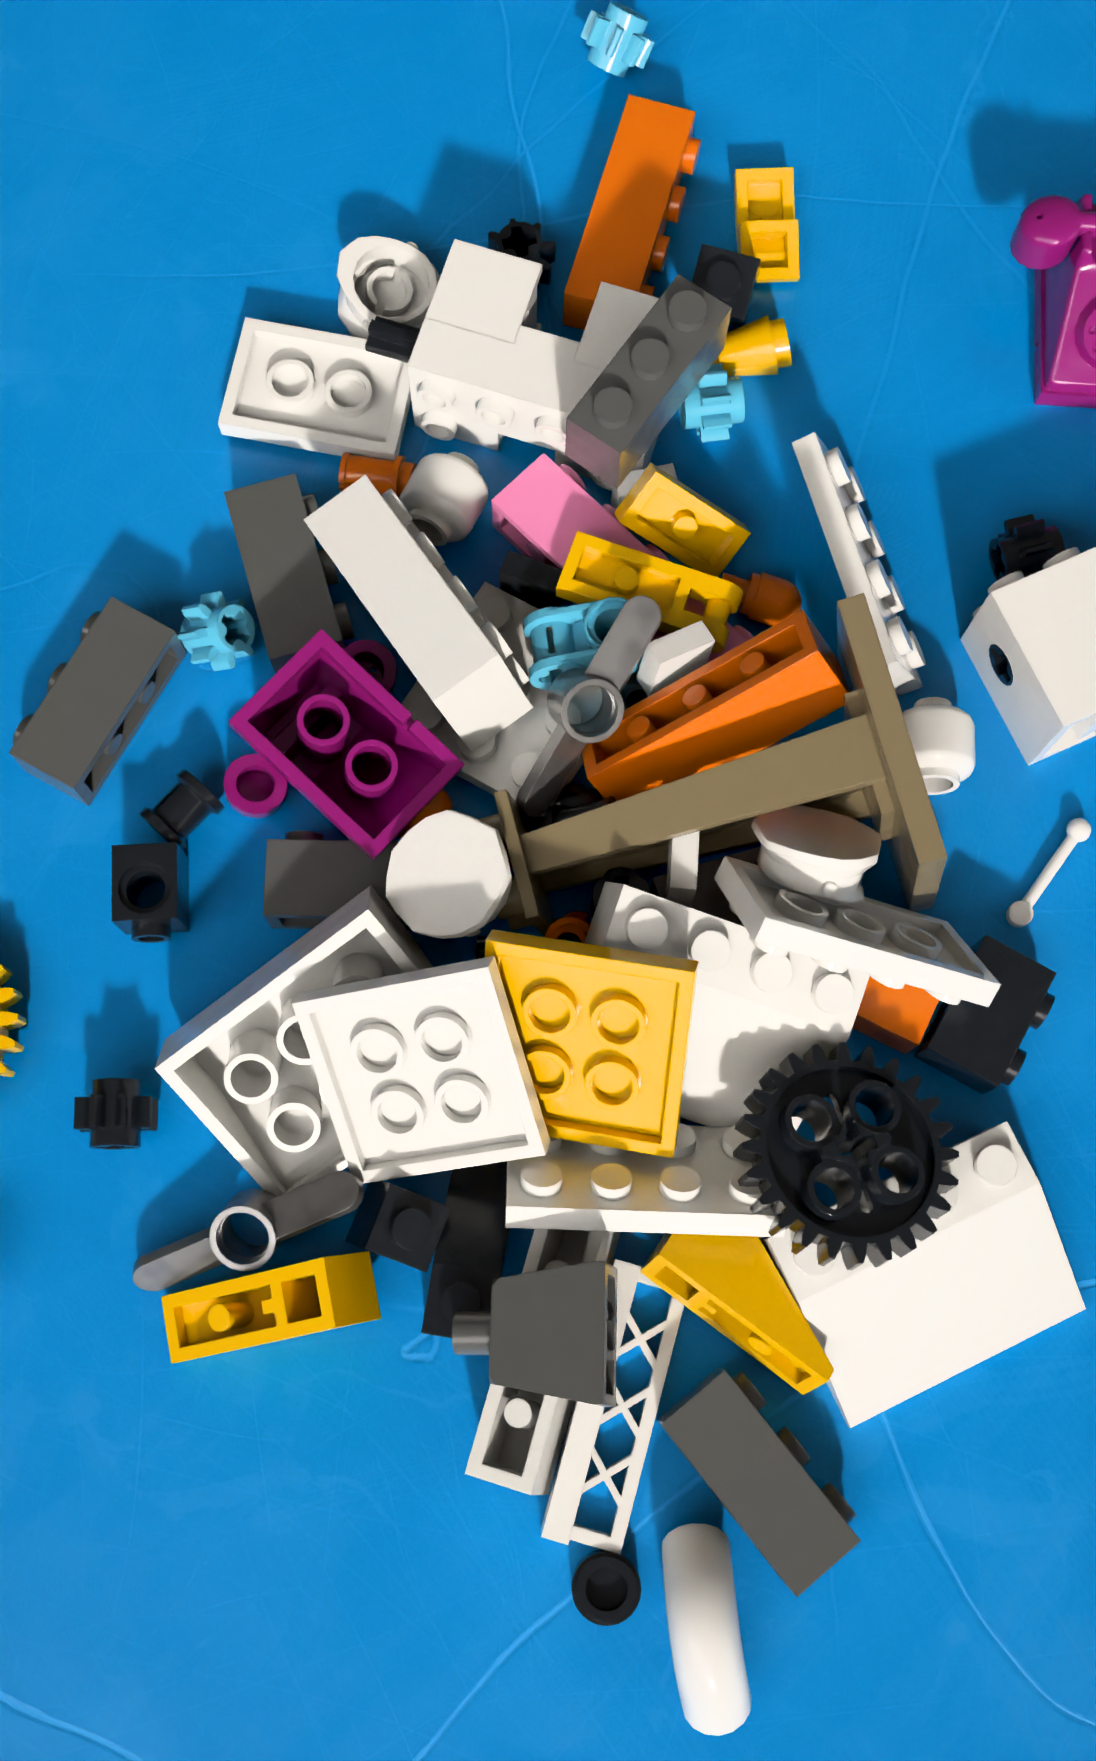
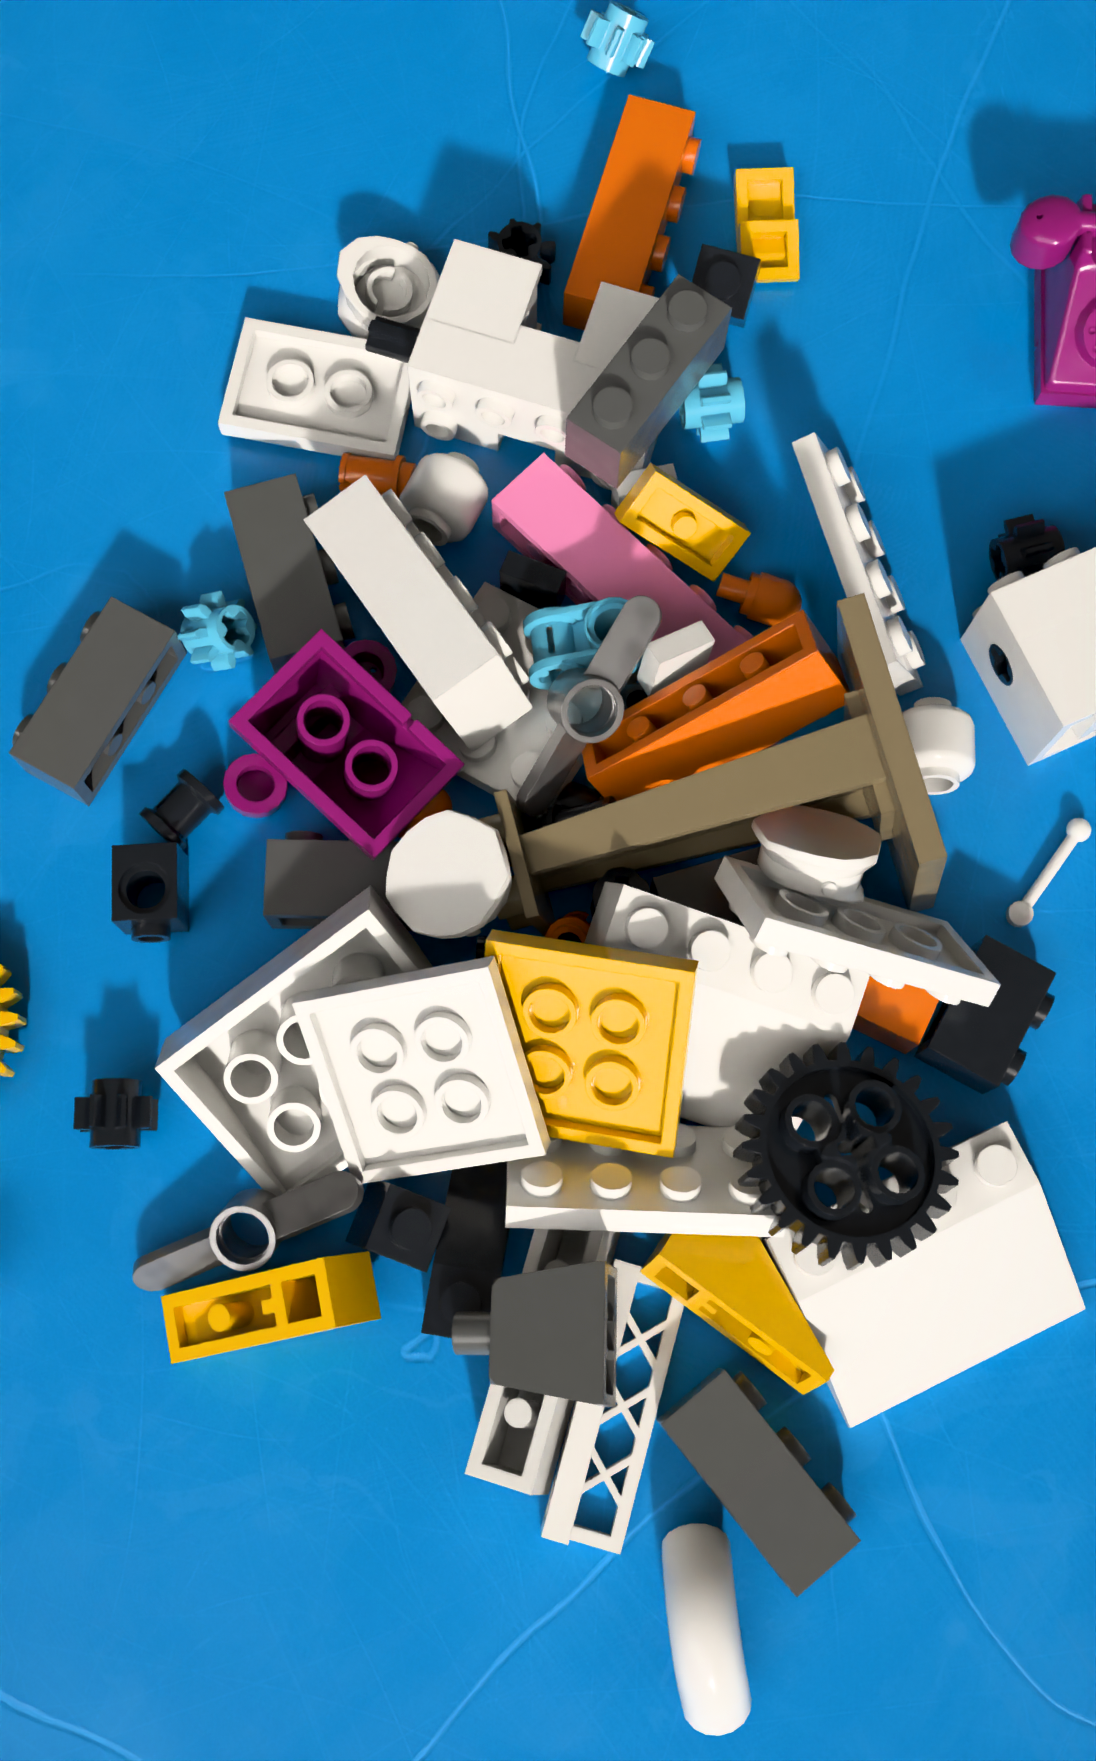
yellow plate [556,531,743,653] -> none
black tile [571,1549,641,1626] -> none
white tile [665,831,700,908] -> none
yellow cone [713,315,792,377] -> none

